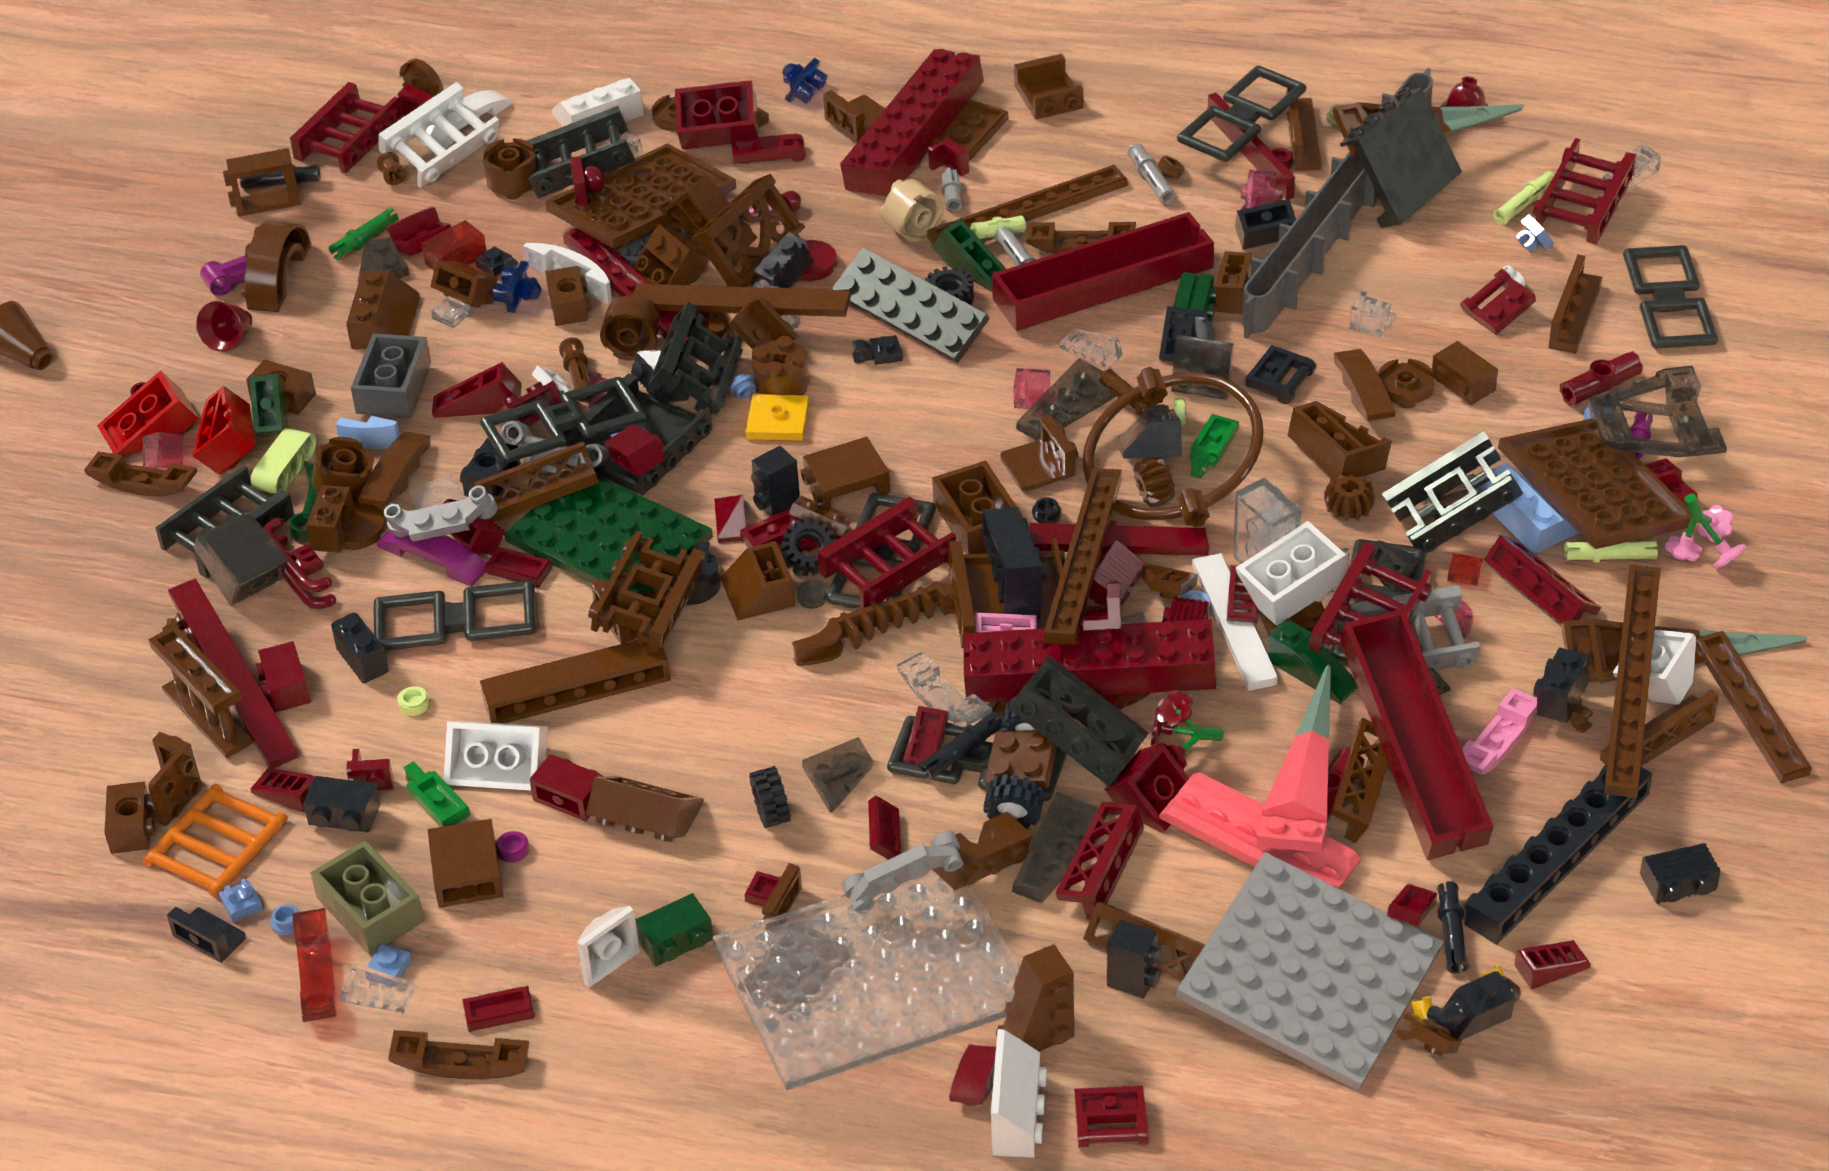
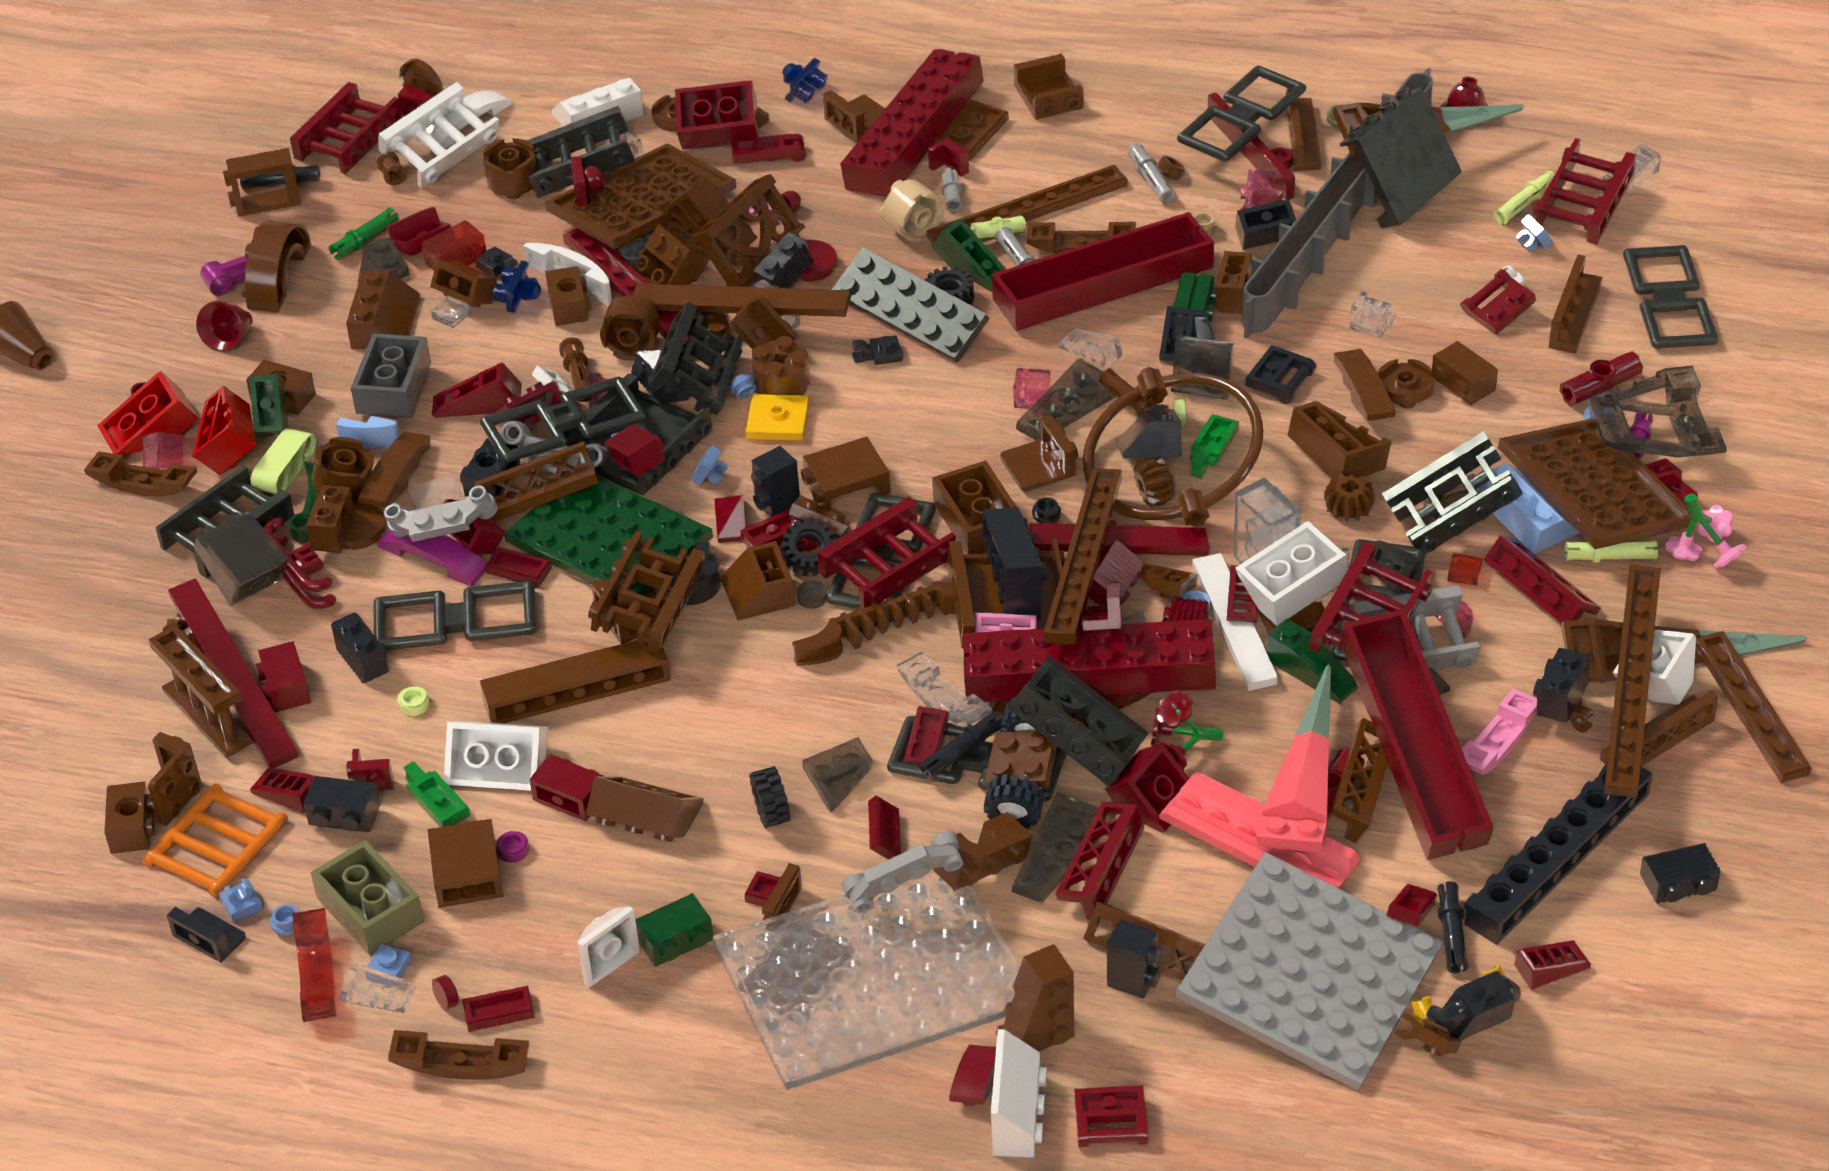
none -> dark red tile [432,975,459,1010]
none -> medium blue tile [690,445,728,485]
none -> tan plate [1193,212,1219,236]

